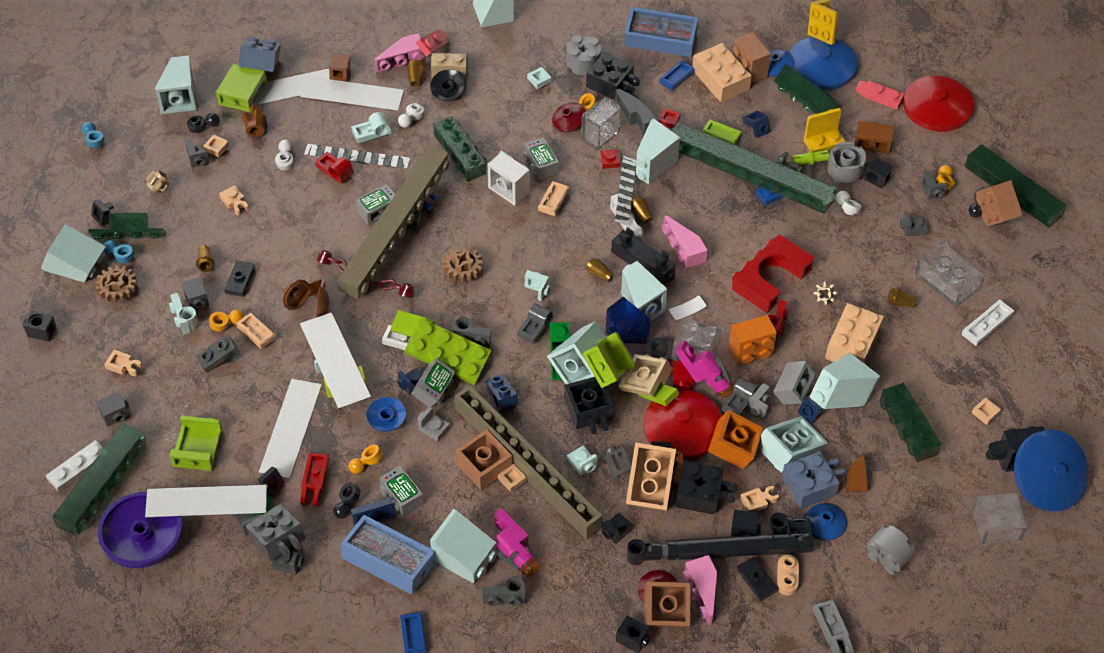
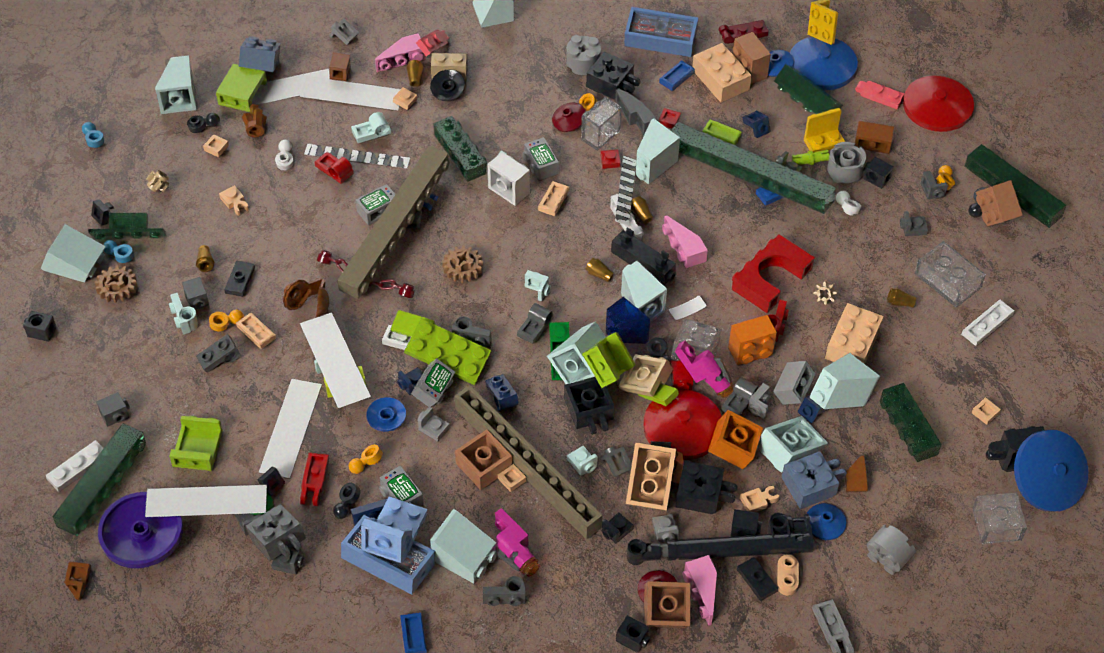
light nougat plate [104,350,143,376] -> none
dark grey bracket [185,139,209,168] -> none
white plate [398,103,424,128] -> none
light aqua plate [527,67,551,89] -> none
none -> dark orange slope [64,562,91,601]
none -> light grey bracket [329,19,359,45]
none -> light blue bracket [361,497,427,563]
none -> light nougat plate [393,87,417,110]
none -> light grey bracket [652,514,679,543]
none -> dark red plate [718,20,769,44]

